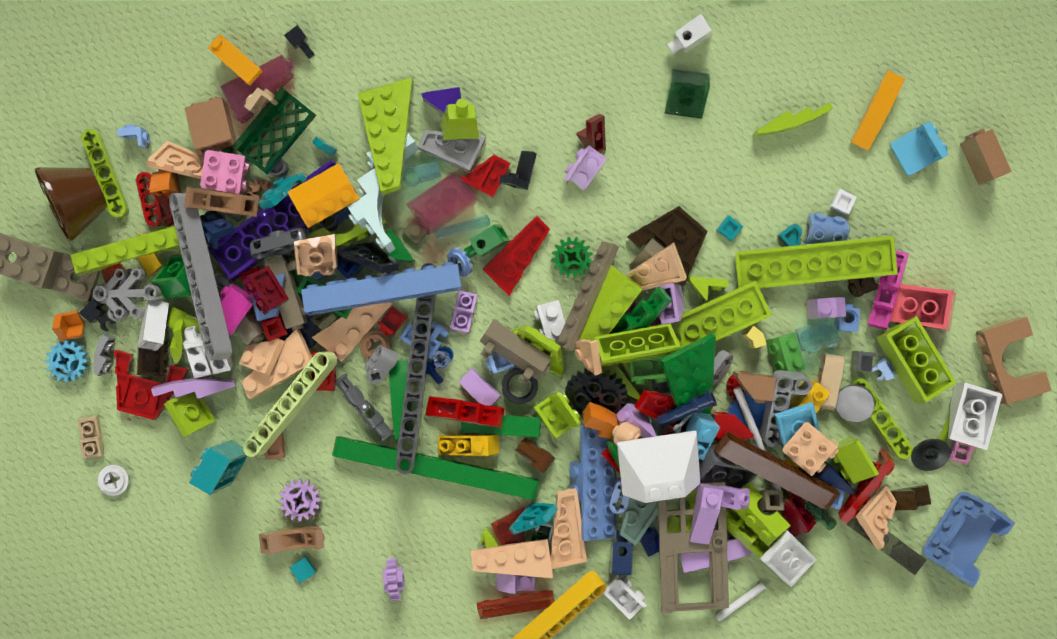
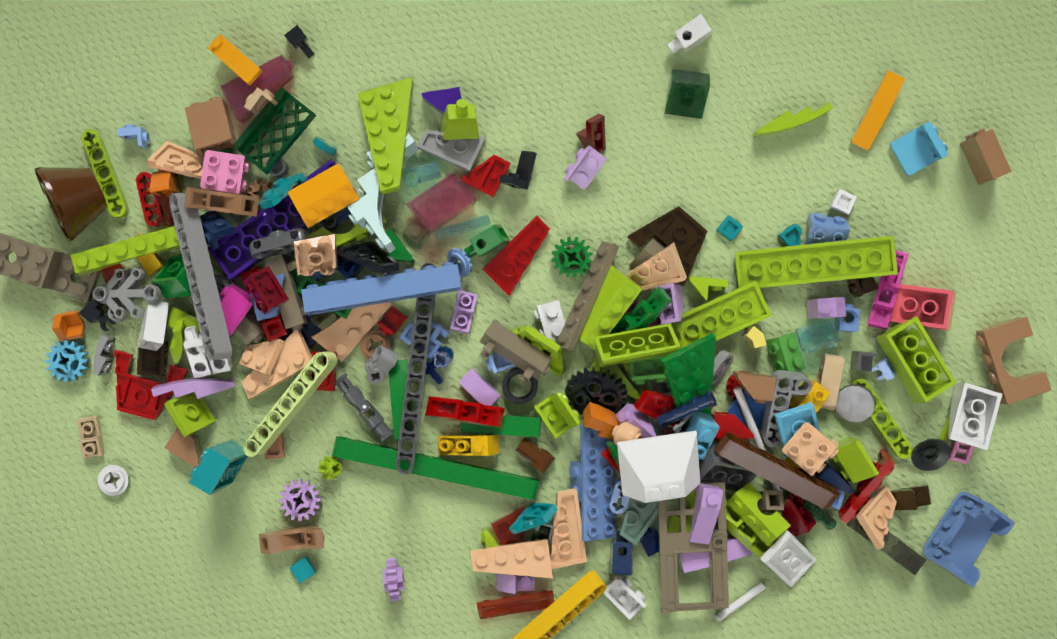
light nougat wing [575,339,602,376] -> none
lavender bracket [719,486,750,510] -> none
none -> medium nougat slope [164,428,202,467]
none -> lime gear [318,456,342,480]

